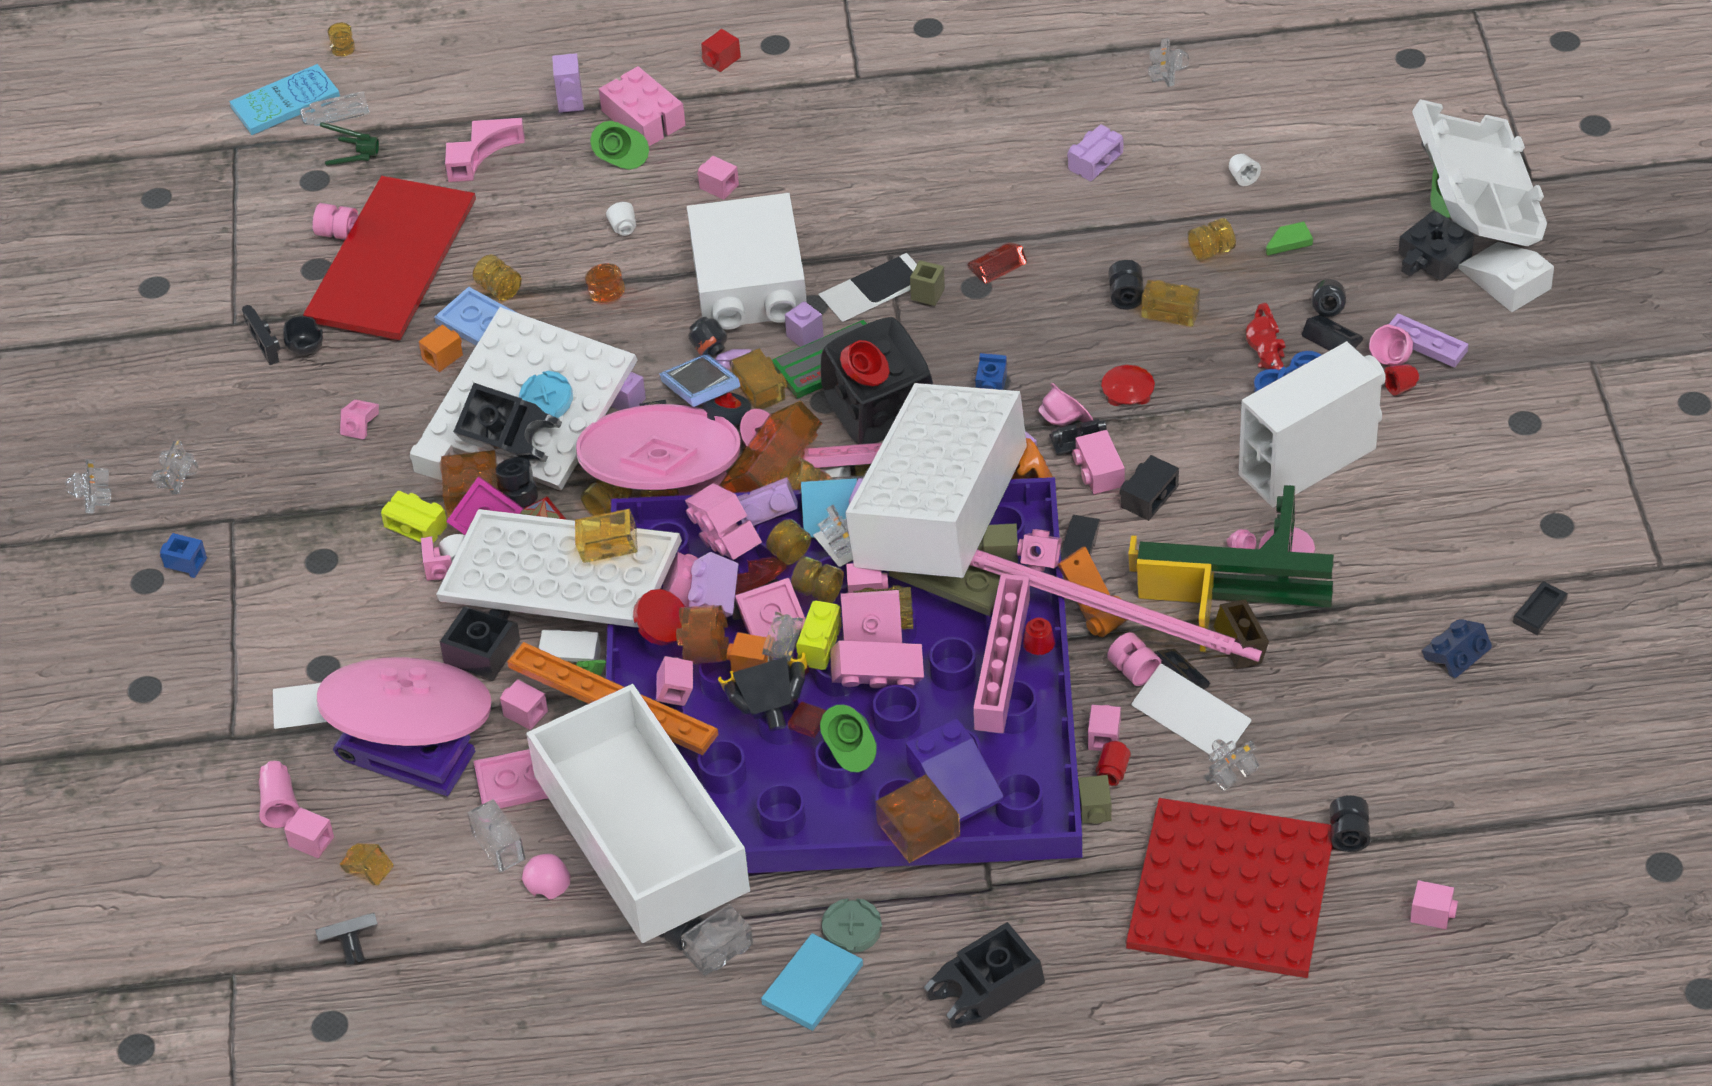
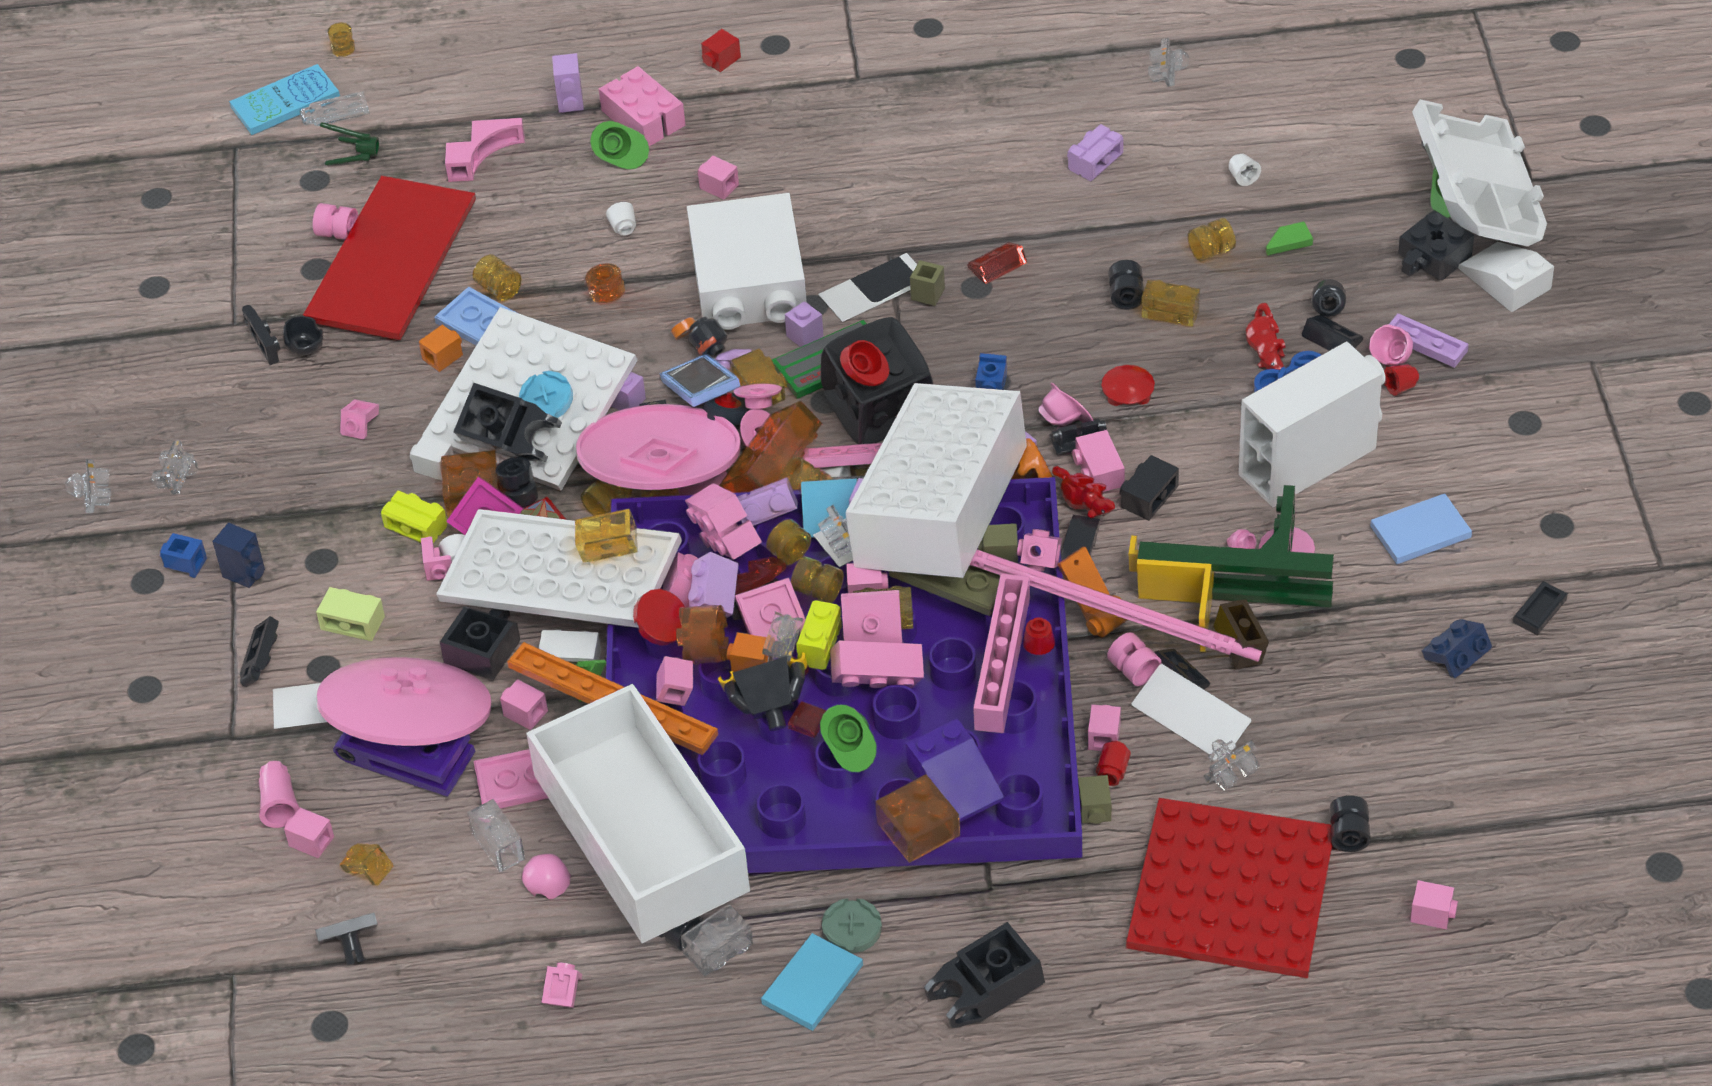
none -> dark blue brick [212,522,265,588]
none -> black hinge [240,616,279,687]
none -> yellowish green brick [316,587,385,641]
none -> bright pink bracket [541,963,582,1008]
none -> orange tile [671,317,695,340]
none -> bright pink piece [733,384,782,409]
none -> red animal [1052,466,1115,518]
none -> light blue tile [1370,493,1472,564]

